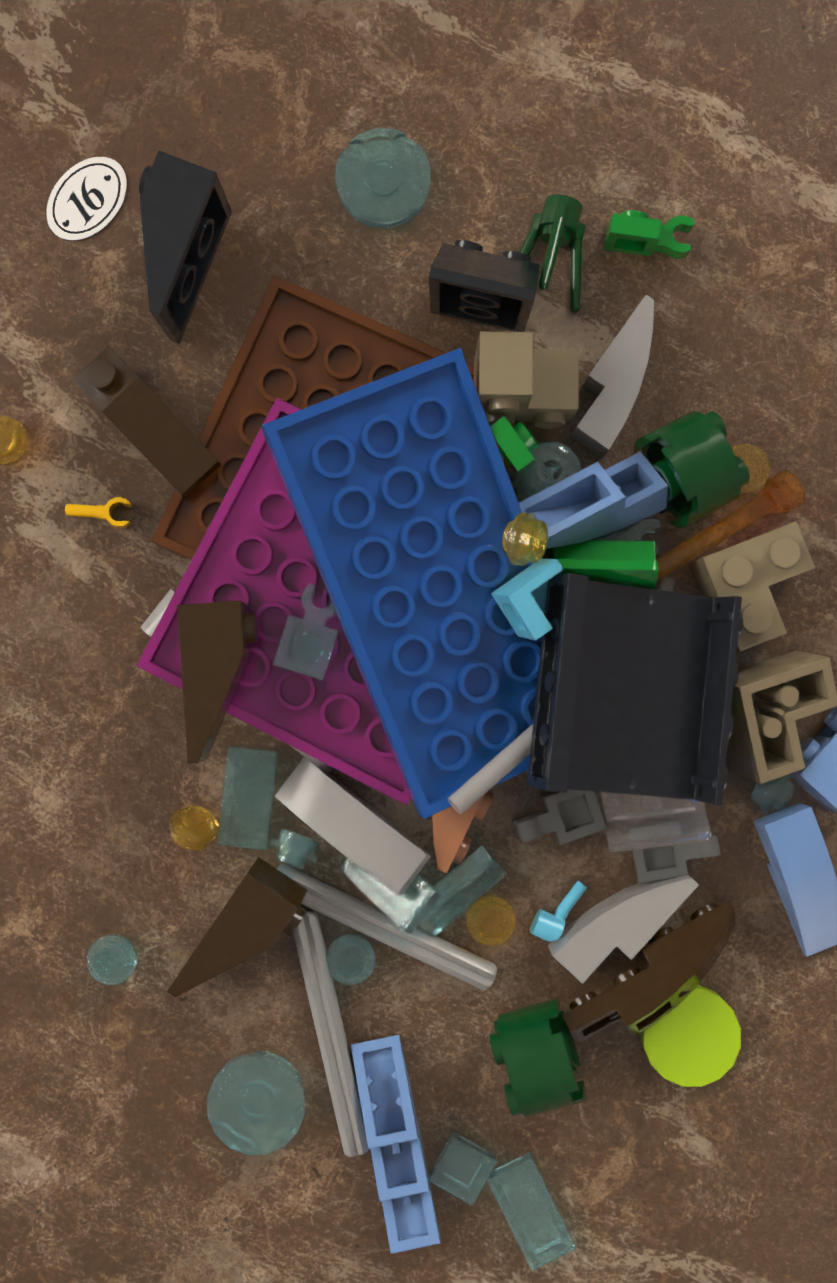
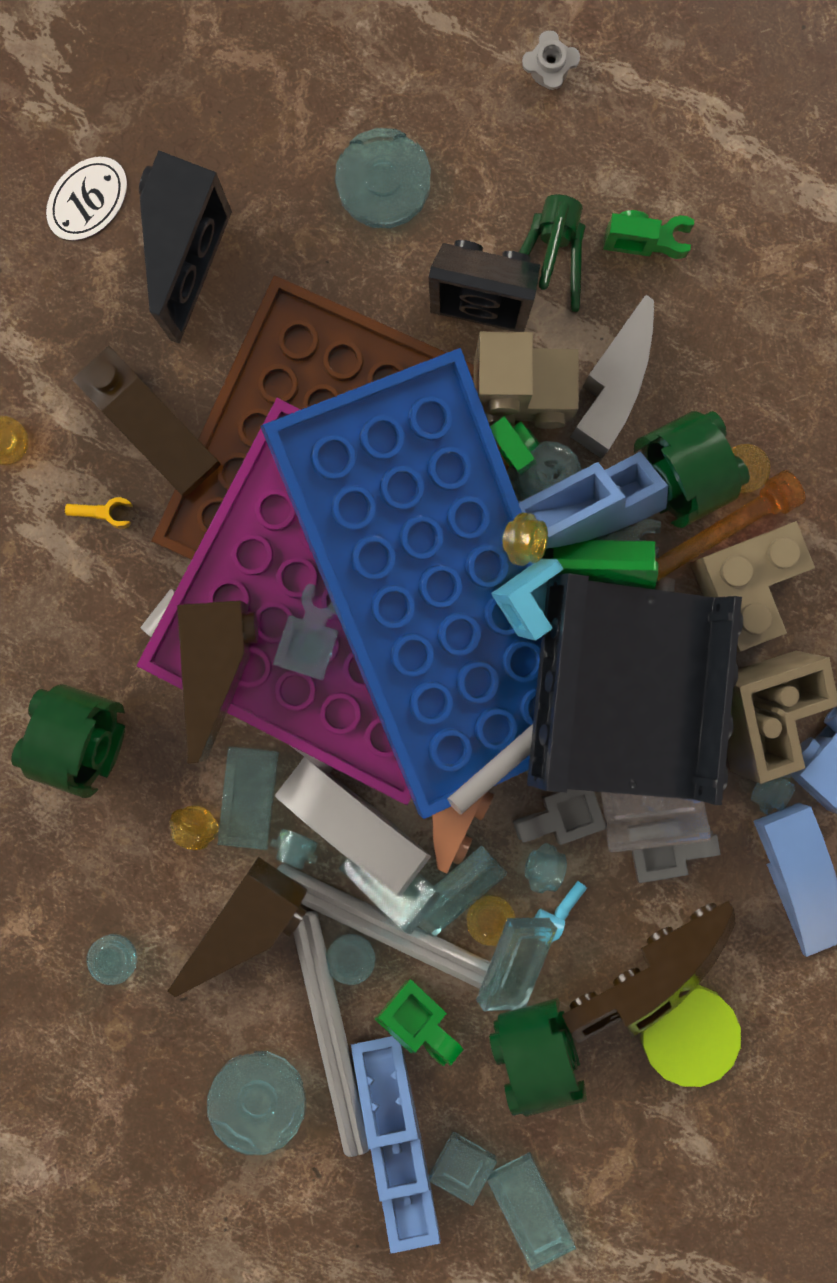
light grey slope [547,875,699,984] -> none
none -> dark green brick [11,684,125,798]
none -> green plate [375,979,464,1066]
none -> clear light blue tile [476,918,558,1011]
none -> light grey plate [522,31,580,90]
none -> clear light blue plate [525,843,567,893]

